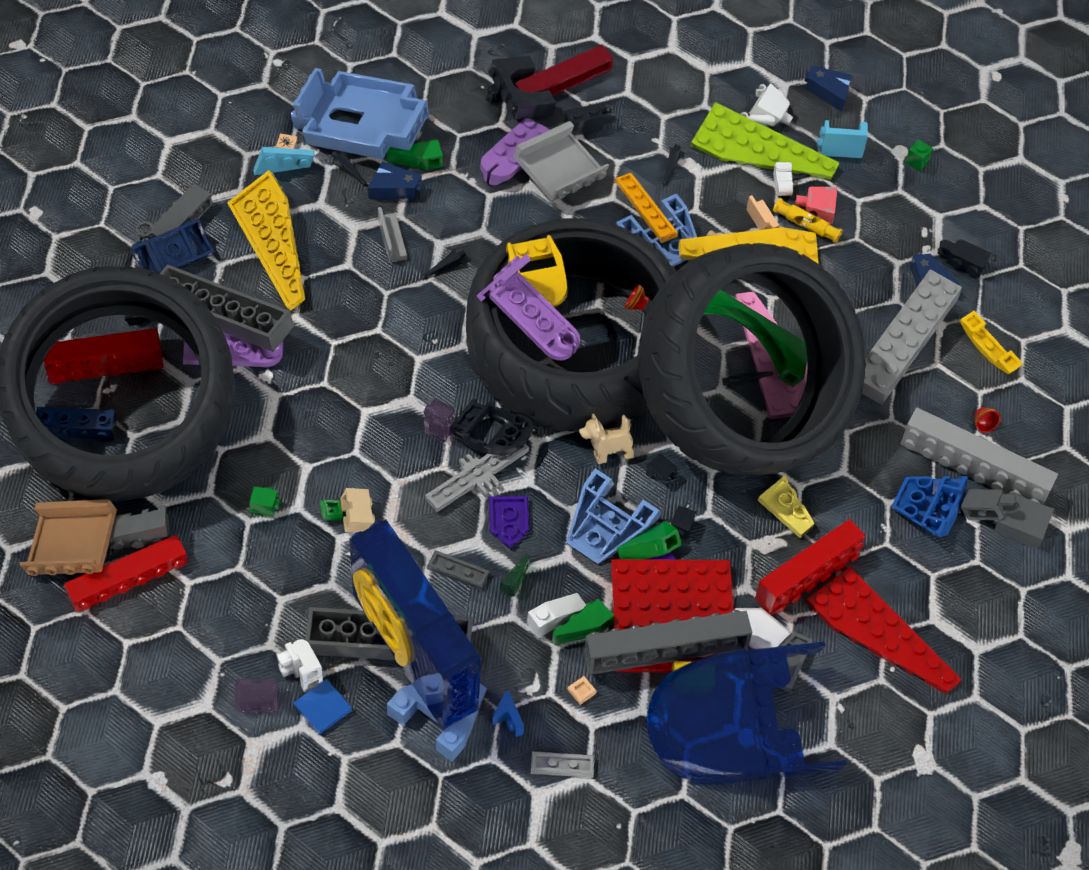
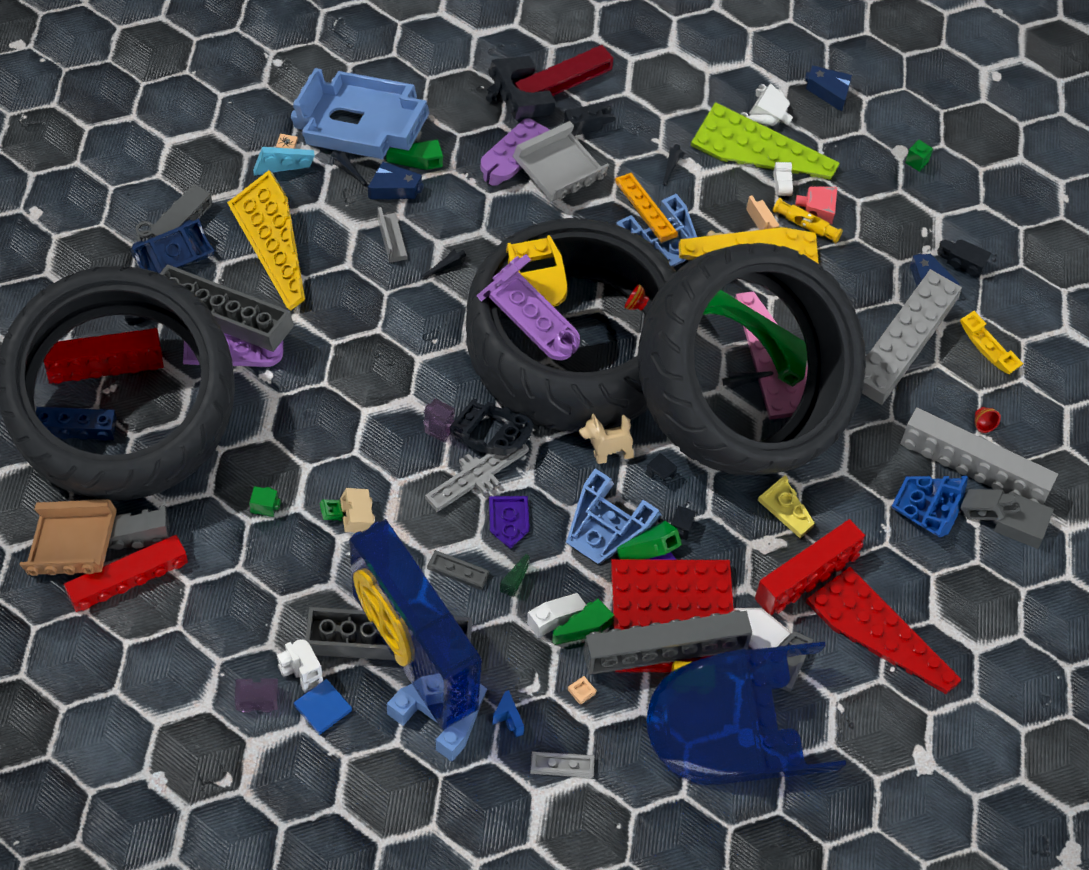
medium azure panel [817,120,868,158] -> none

